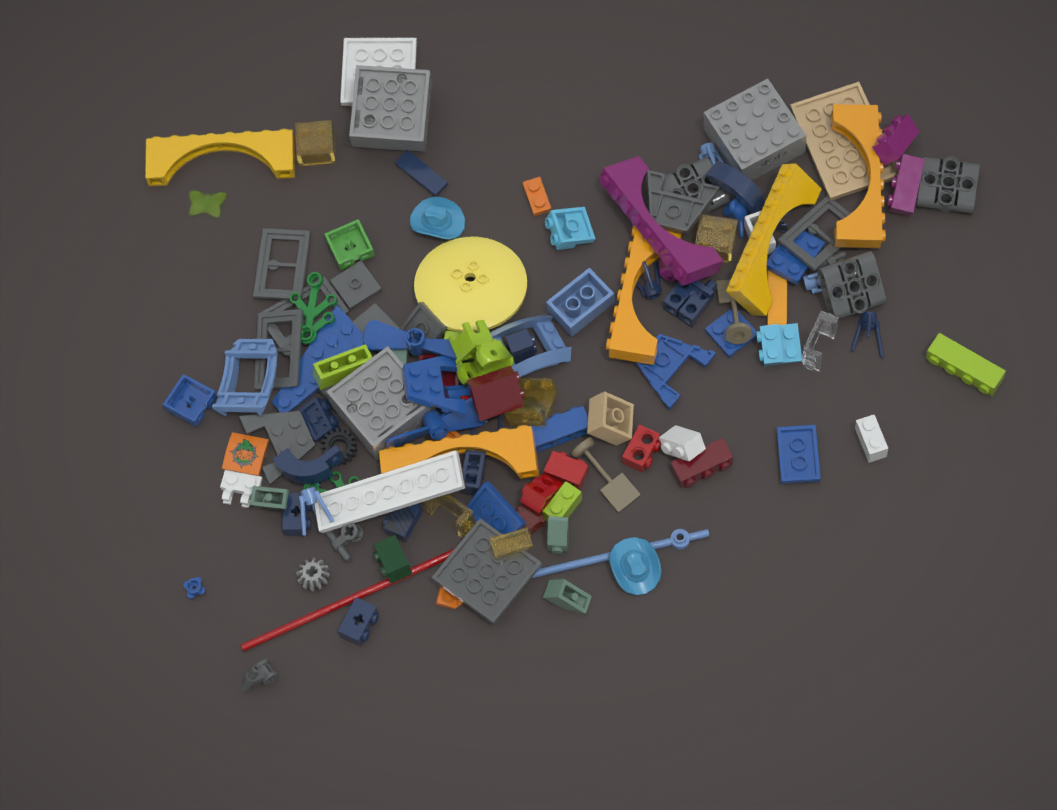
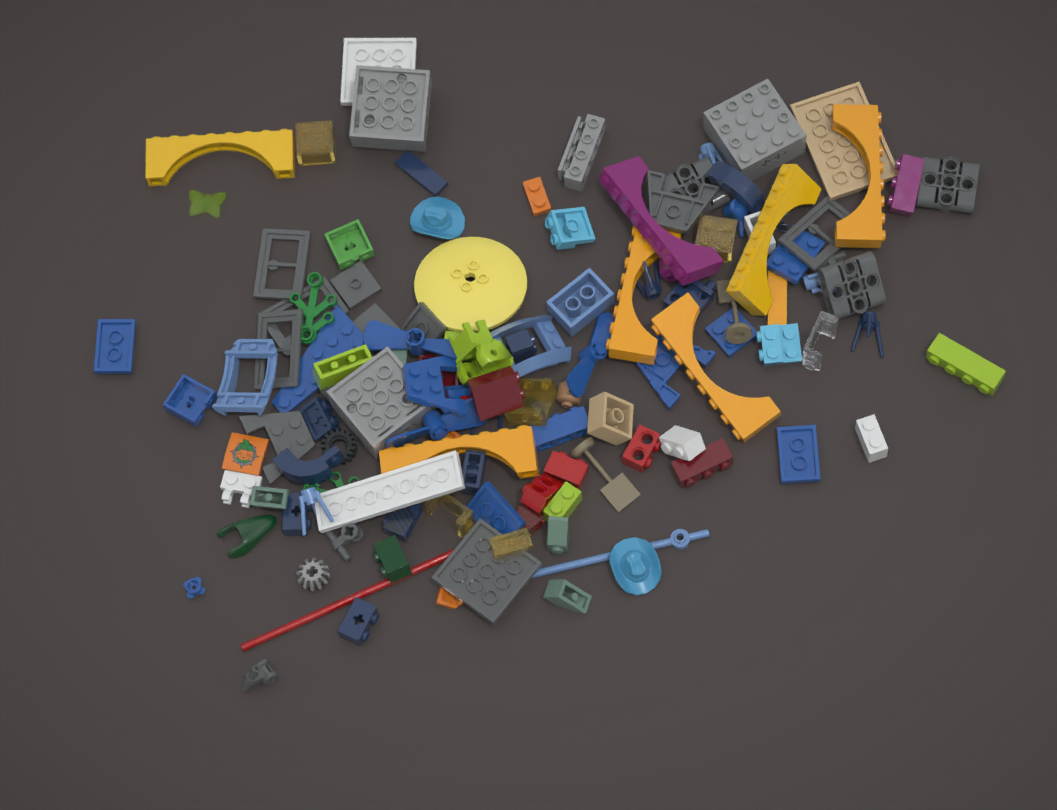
magenta brick [872,114,920,165] -> none
none -> blue plate [94,319,136,374]
none -> dark green animal [216,514,277,558]
none -> medium nougat head [556,379,582,409]
none -> light grey brick [558,114,606,192]
none -> blue piece [567,312,616,398]
none -> light orange arch [651,293,781,443]

